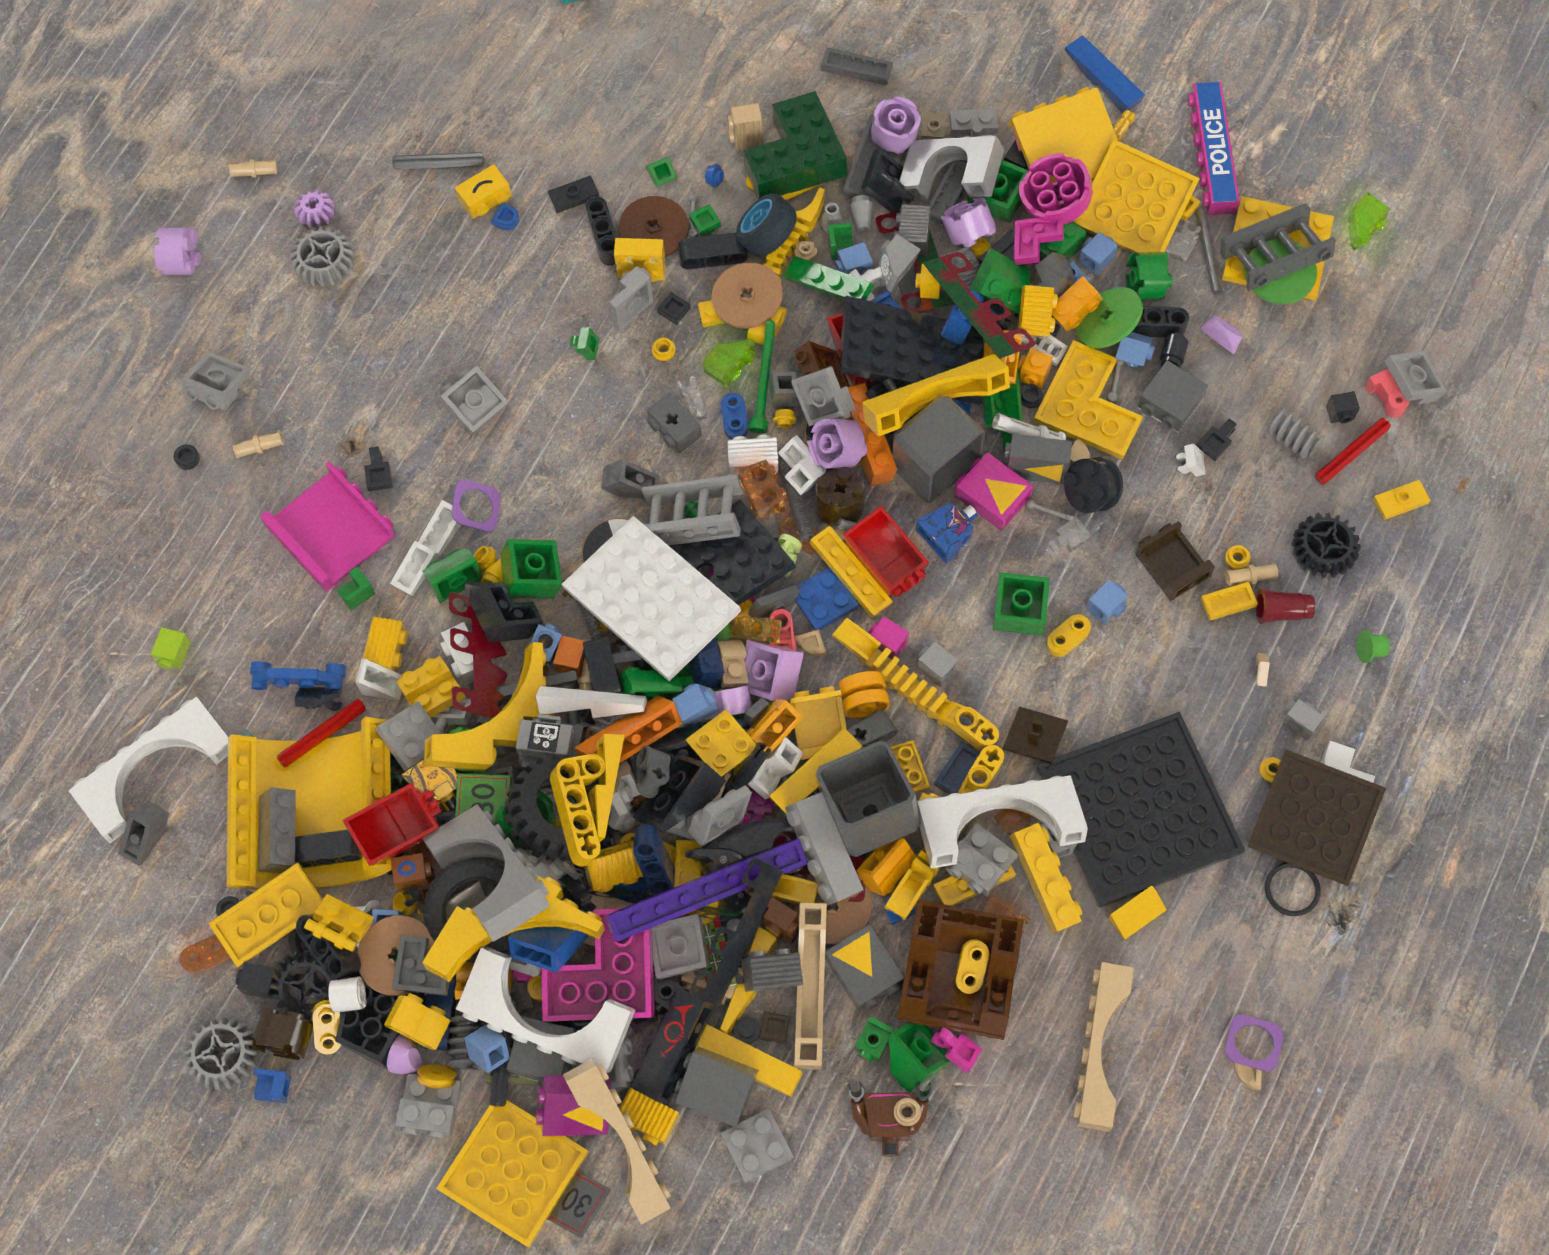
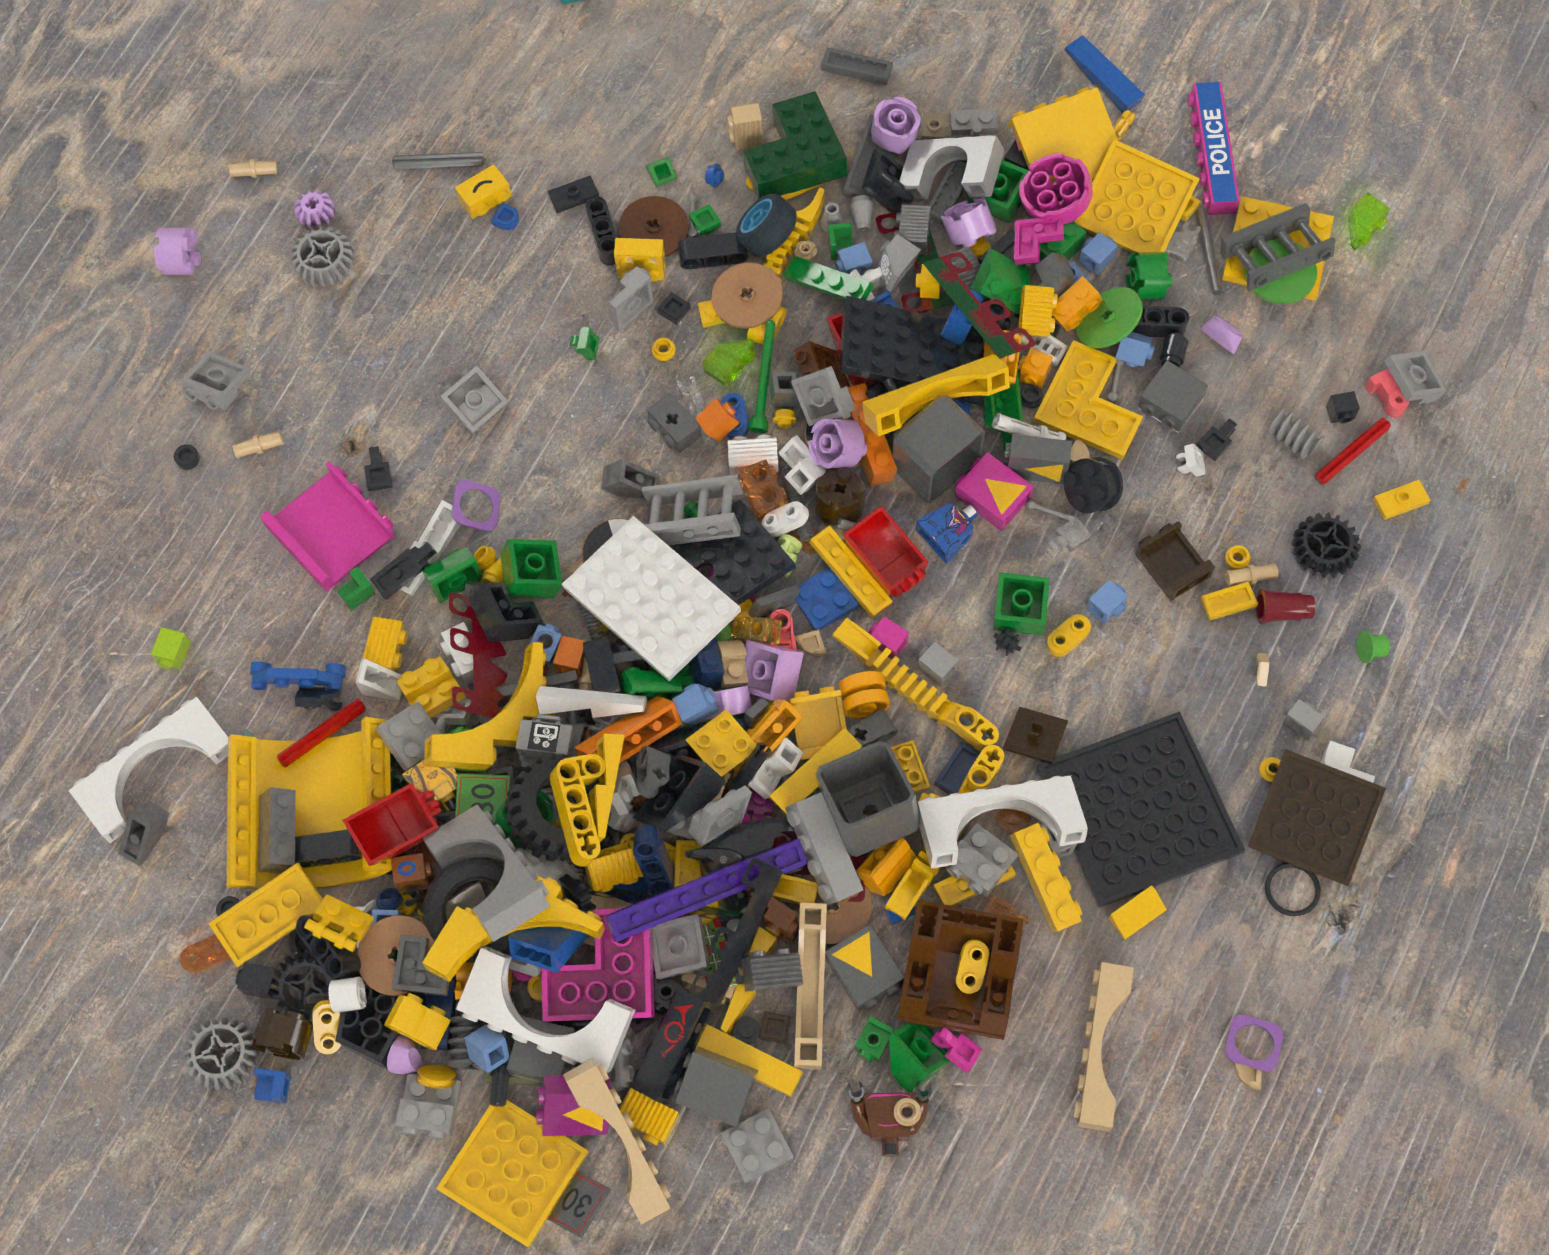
none -> black hinge [370,542,437,600]
none -> dark blue plate [376,888,403,910]
none -> orange brick [695,398,740,442]
none -> white plate [762,501,809,537]
none -> black wheel [993,628,1022,656]

